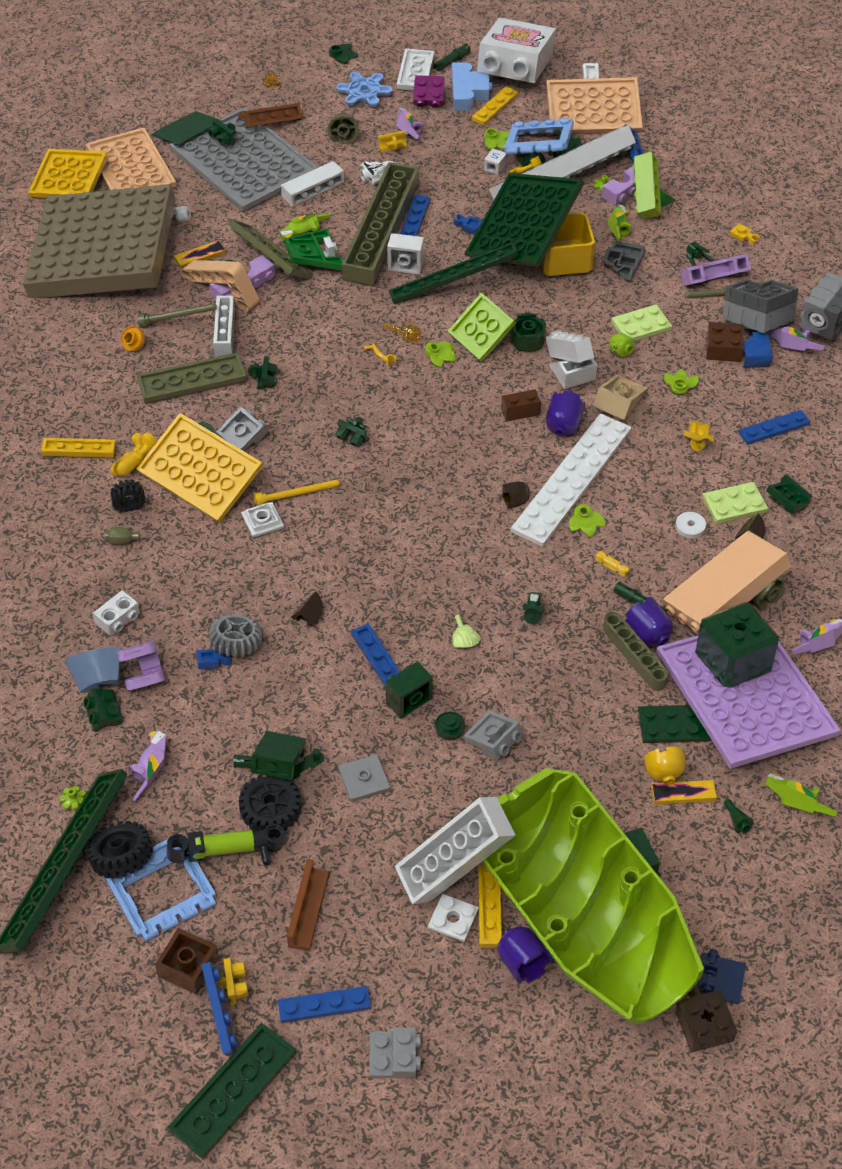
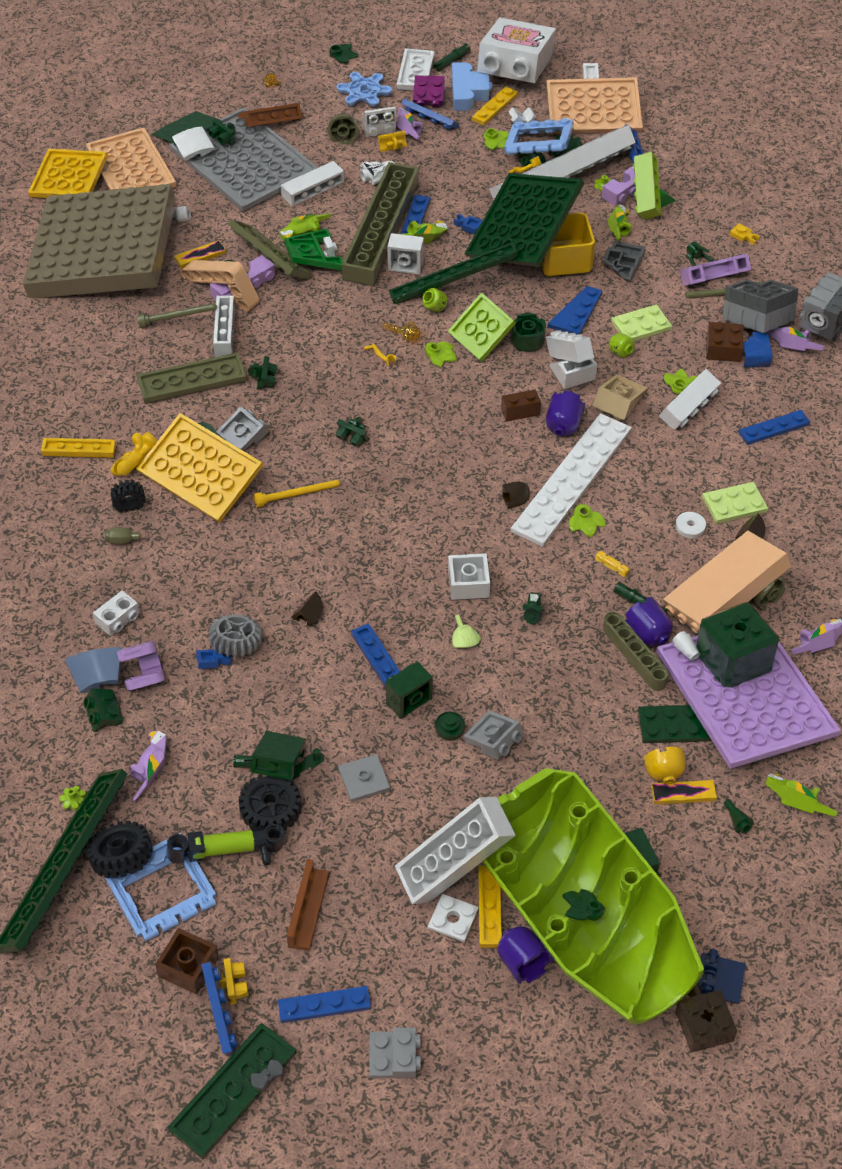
light orange plate [121,326,145,352] -> none
white piece [241,502,284,538] -> none
white brick [484,149,507,175] -> none
yellow hips [683,421,714,452] -> none
dark green bracket [766,474,812,513] -> none
none -> white slope [172,127,215,161]
none -> dark grey piece [250,1060,283,1091]
none -> white slope [362,106,396,137]
none -> lime animal [401,220,448,244]
none -> plate [402,99,459,130]
none -> lime head [423,288,448,313]
none -> white brick [448,553,490,600]
none -> white bracket [509,107,536,123]
none -> blue wing [547,286,602,335]
none -> dark green plate [562,889,605,921]
none -> white brick [659,369,721,430]
none -> white cone [672,631,700,661]

